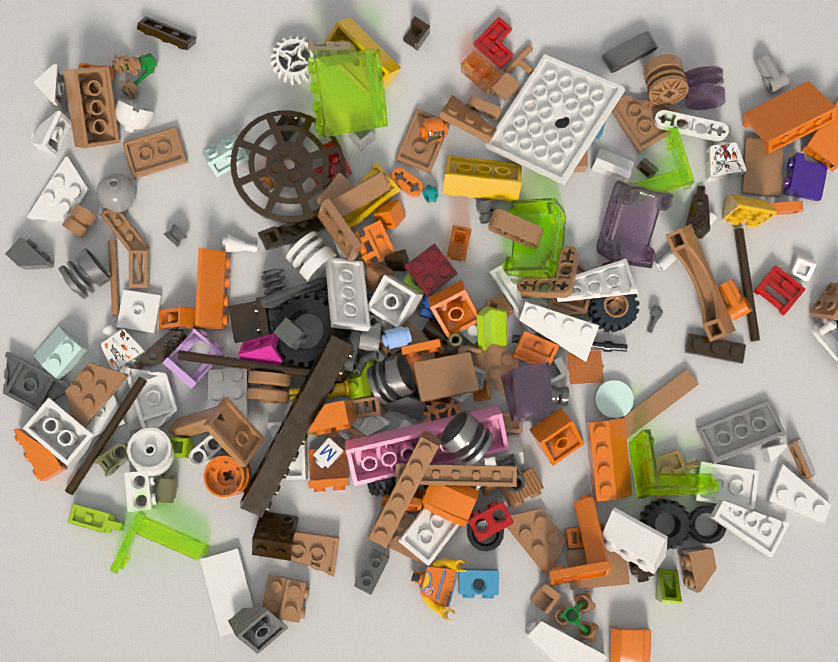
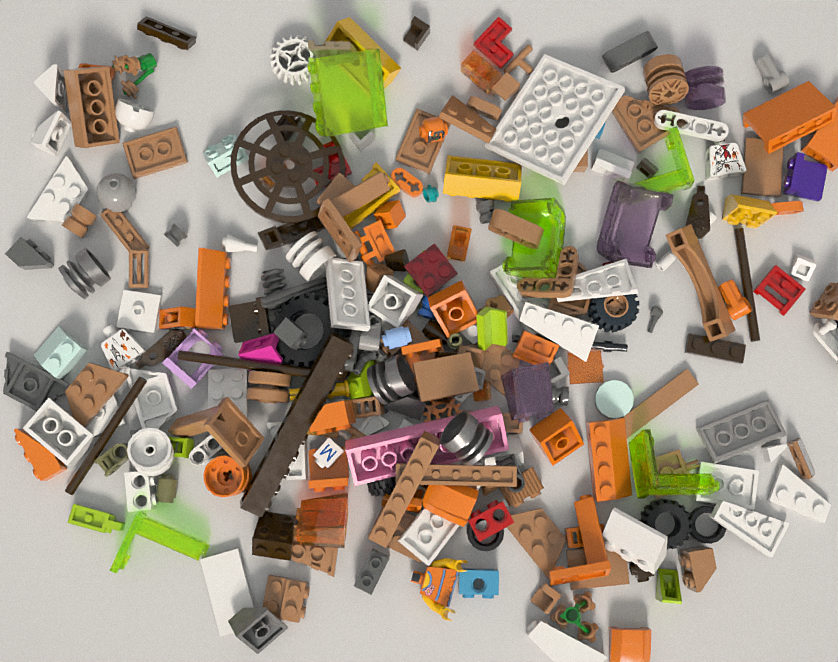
medium nougat bar [108,240,120,316] -> none
none -> clear orange slope [293,493,348,548]

